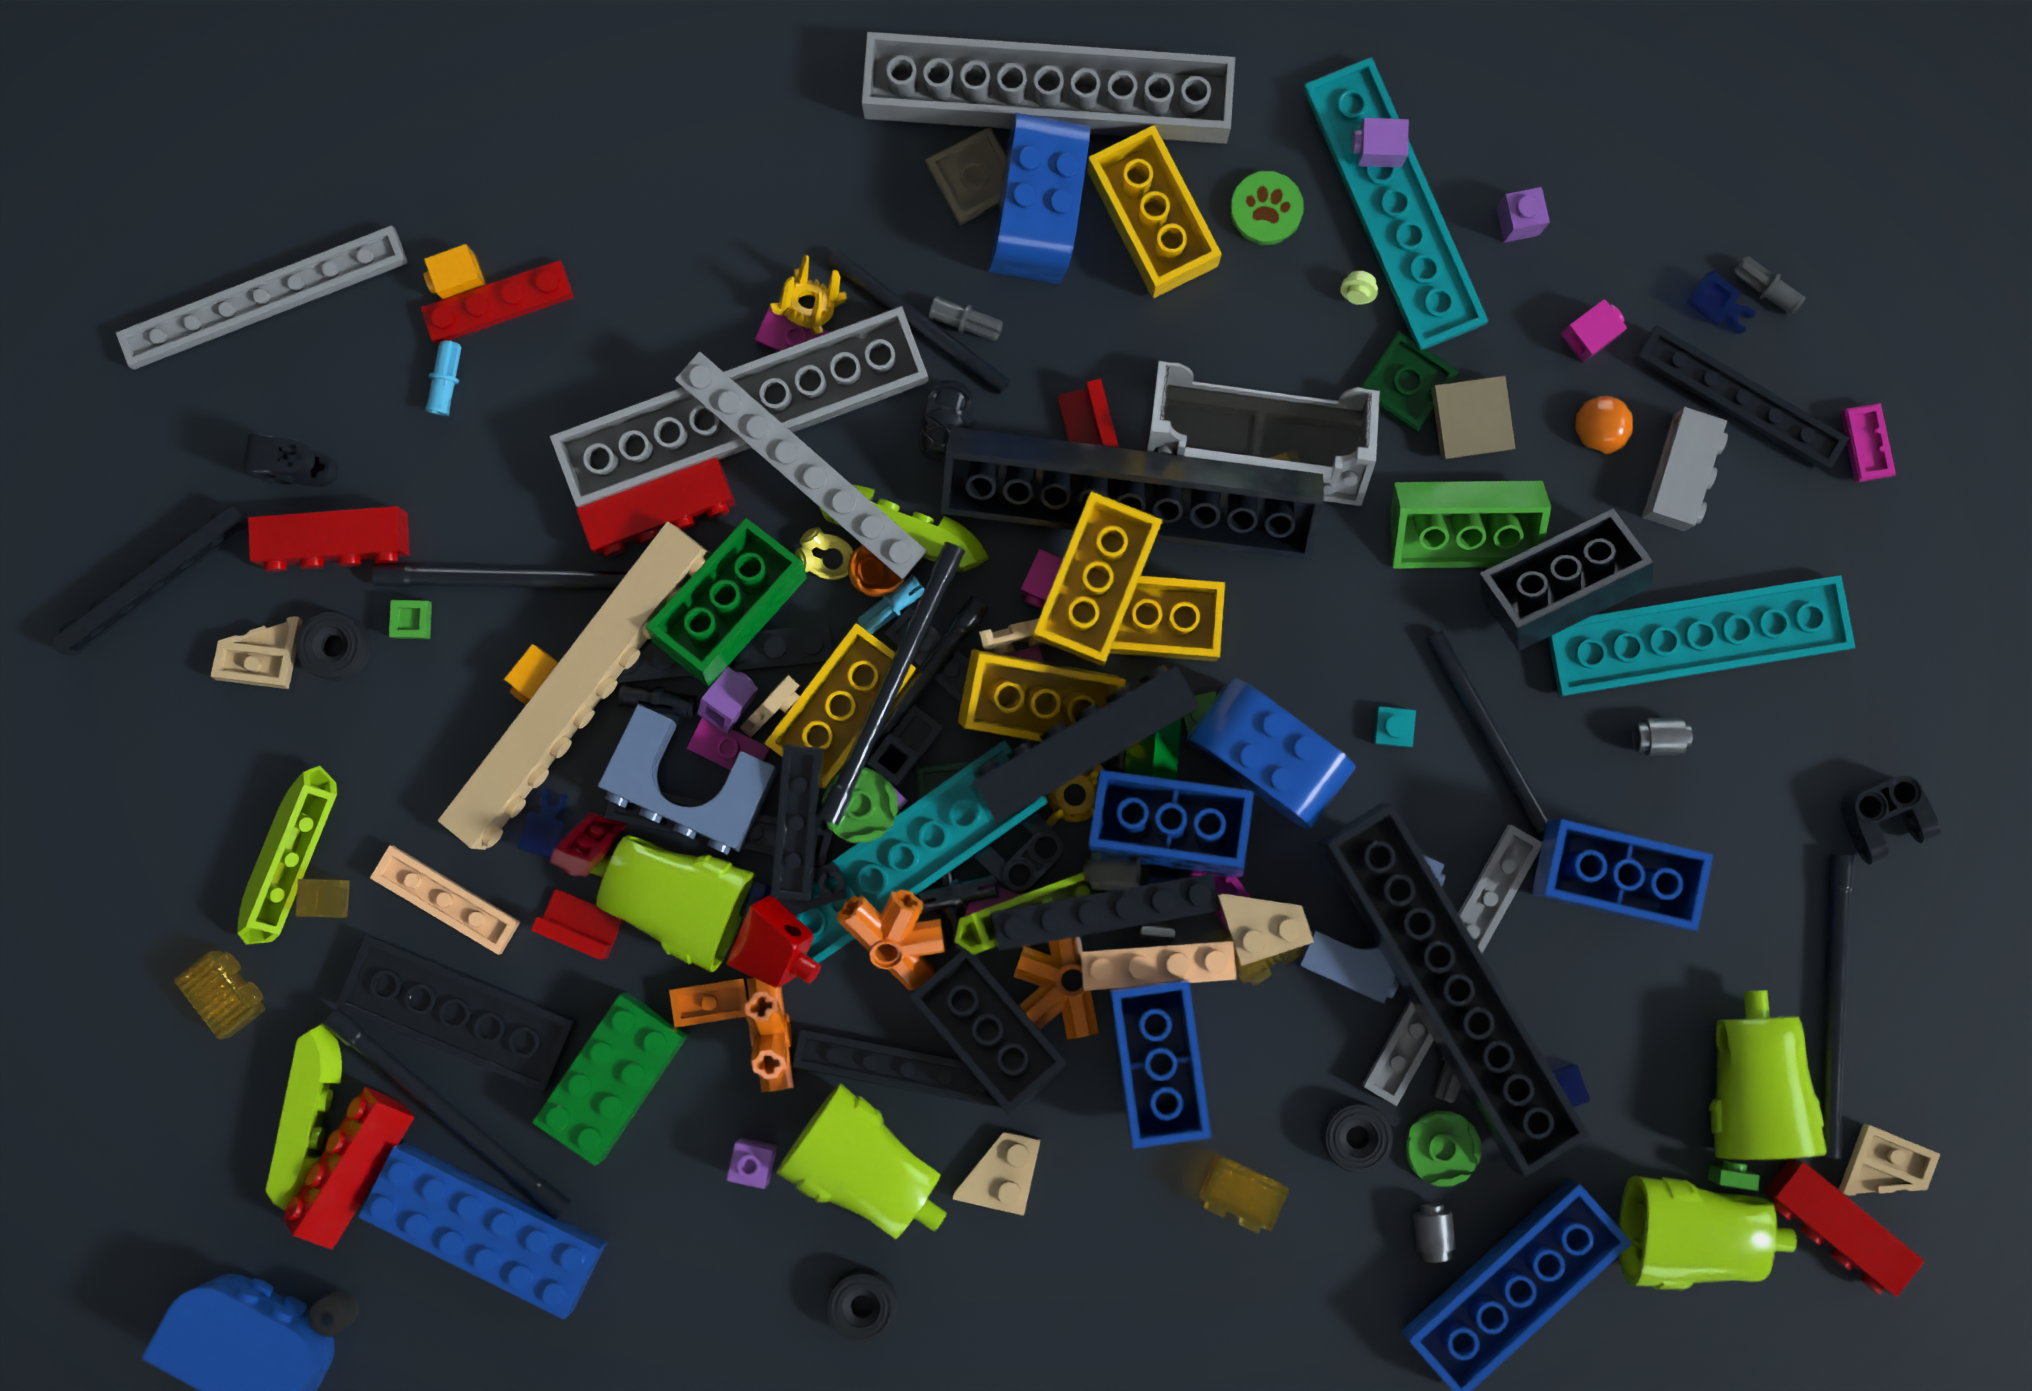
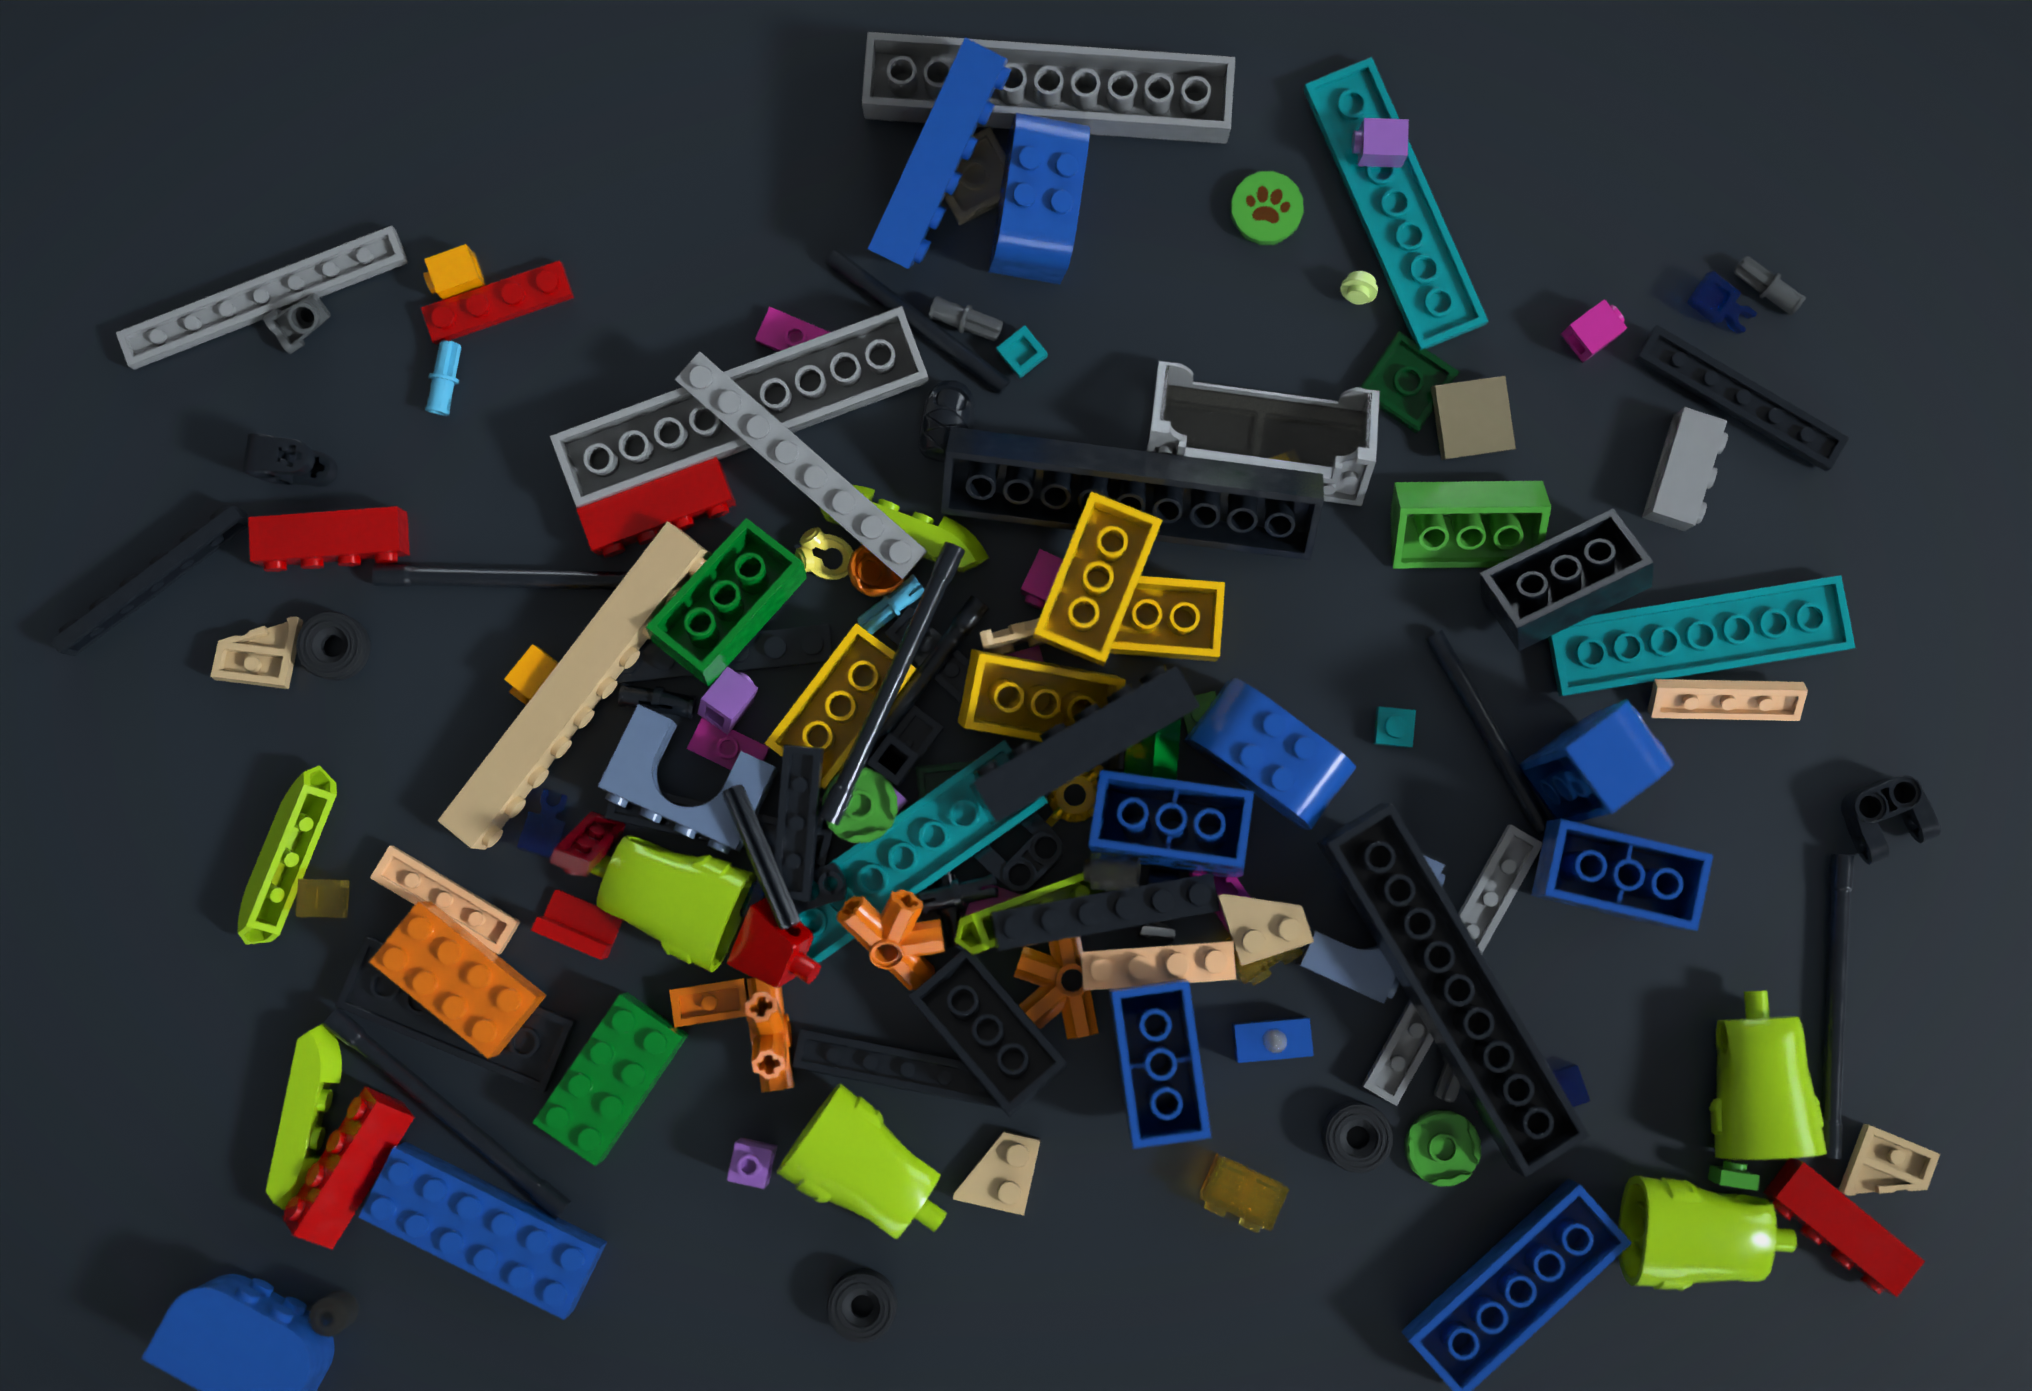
clear yellow brick [174,950,266,1040] -> none
bright green plate [389,600,432,639] -> none
tan wing [740,675,800,738] -> none
yellow piece [770,255,847,335] -> none
red panel [1058,378,1119,448] -> none
yellow brick [1087,125,1222,298] -> none
flat silver brick [1413,1203,1456,1262] -> none
medium lavender brick [1496,187,1550,242] -> none
orange hair [1575,395,1633,454] -> none
flat silver brick [1633,717,1692,756] -> none
dark pink plate [1840,403,1896,483] -> none
none -> dark grey plate [263,294,331,354]
none -> orange brick [369,901,547,1058]
none -> black axle [723,785,800,930]
none -> blue brick [868,38,1011,269]
none -> teal plate [996,325,1048,379]
none -> blue piece [1232,1016,1314,1063]
none -> blue brick [1519,700,1674,822]
none -> light nougat plate [1648,679,1808,721]

